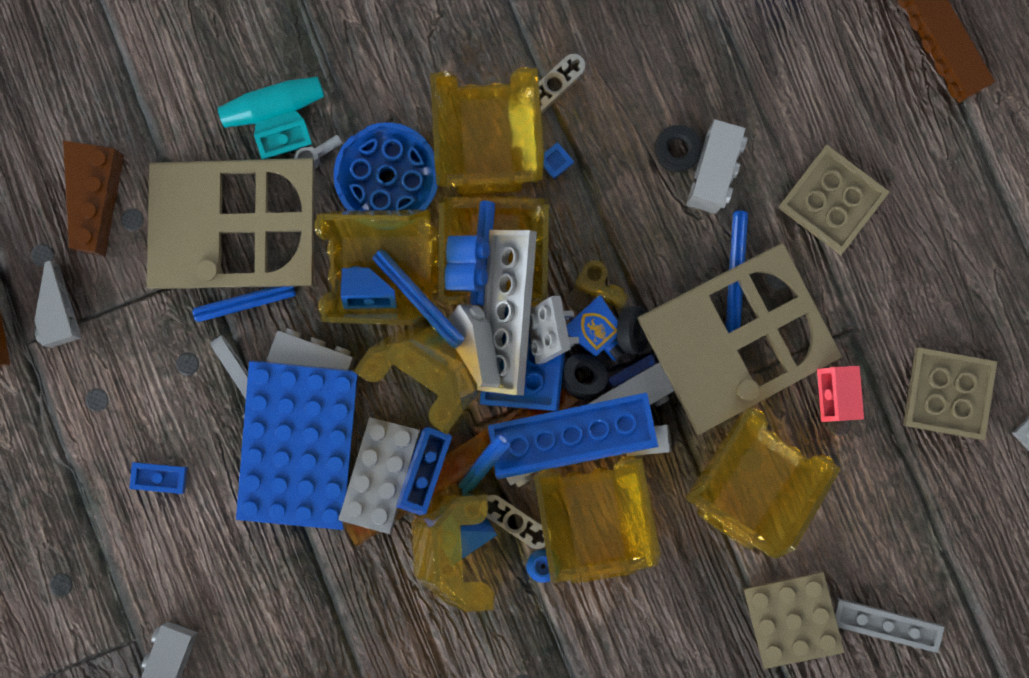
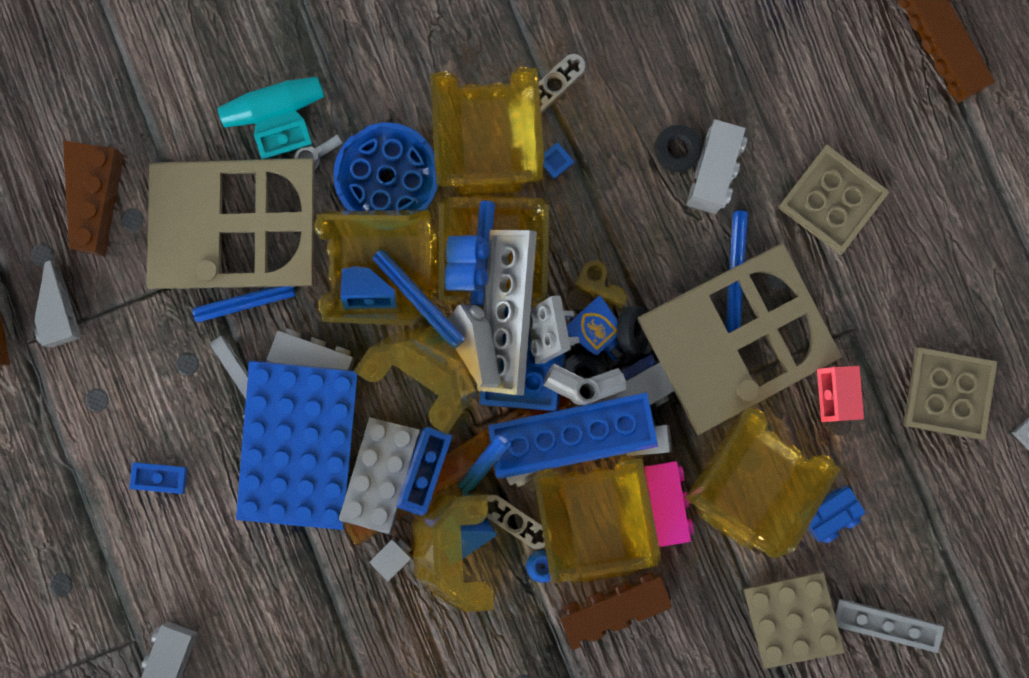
none -> light grey brick [369,537,413,581]
none -> light grey piece [543,364,626,406]
none -> reddish brown wedge [559,572,672,651]
none -> dark pink brick [643,461,694,547]
none -> blue brick [798,485,866,543]

